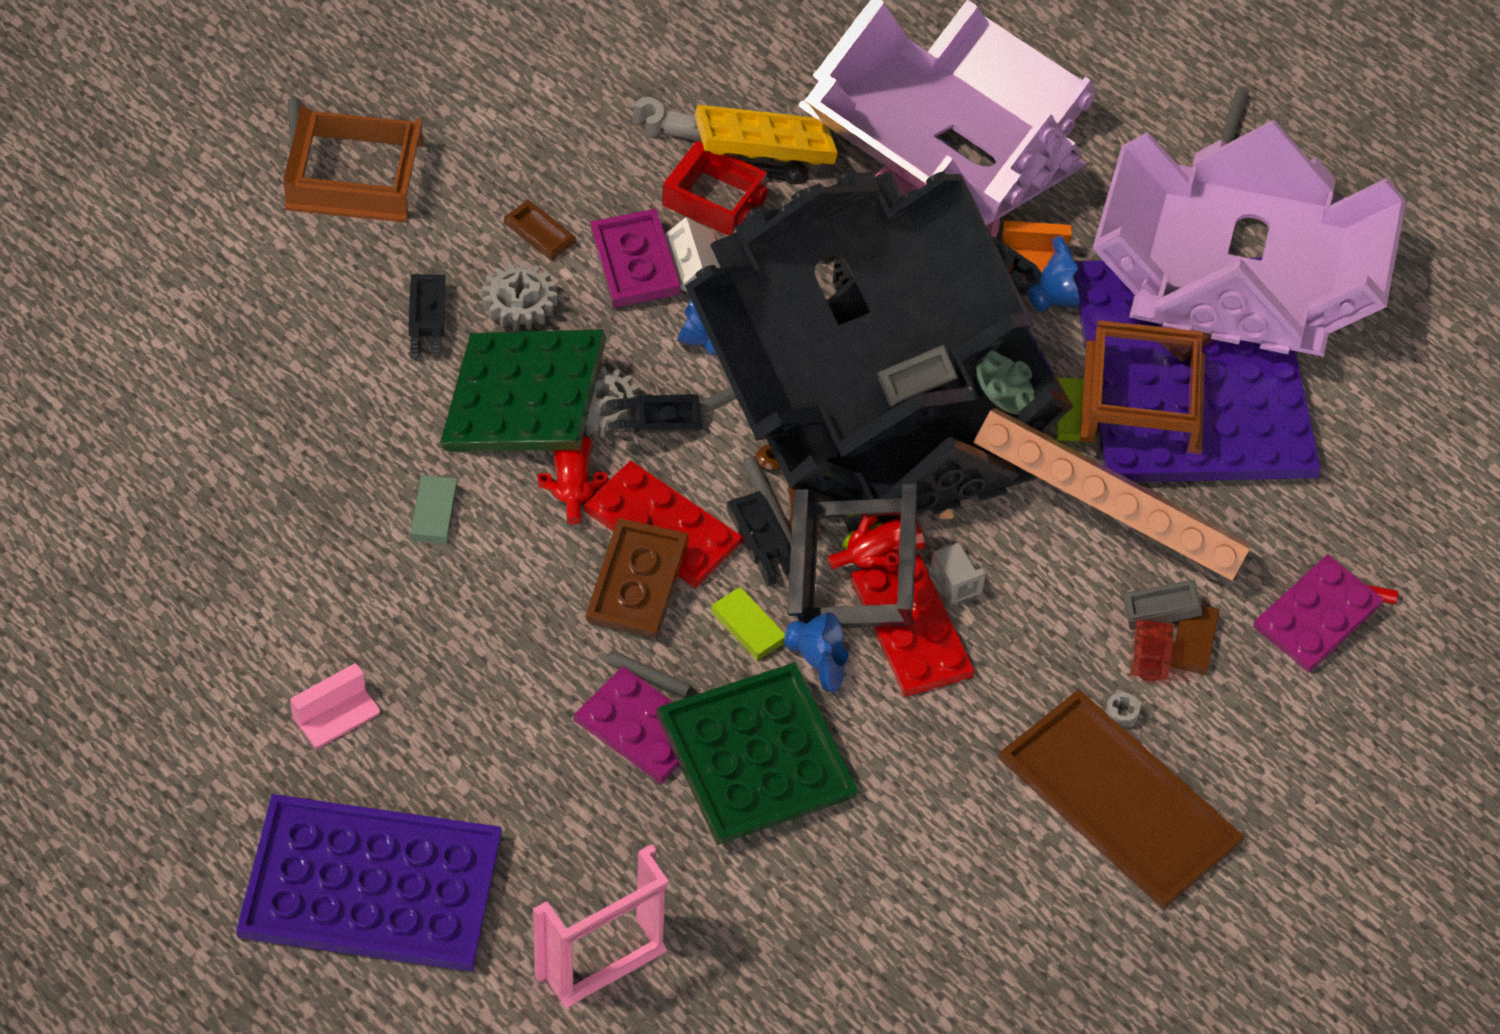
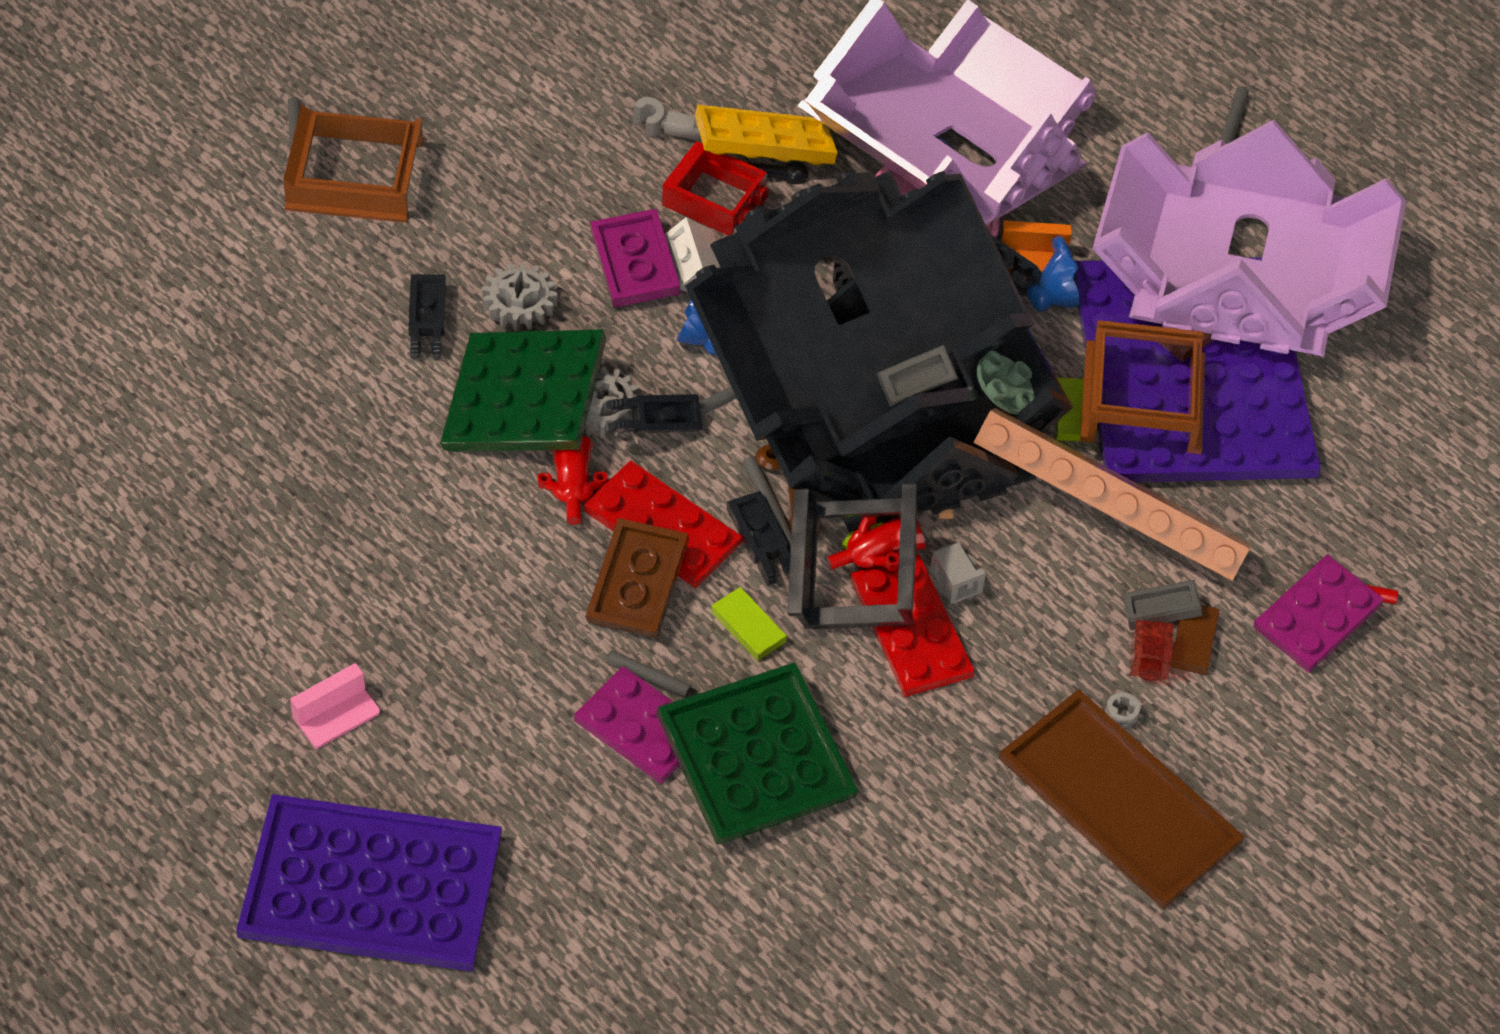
sand green tile [410,475,457,544] -> none
reddish brown tile [504,199,576,261] -> none
bright pink piece [533,844,669,1008] -> none
blue hair [784,611,849,693] -> none

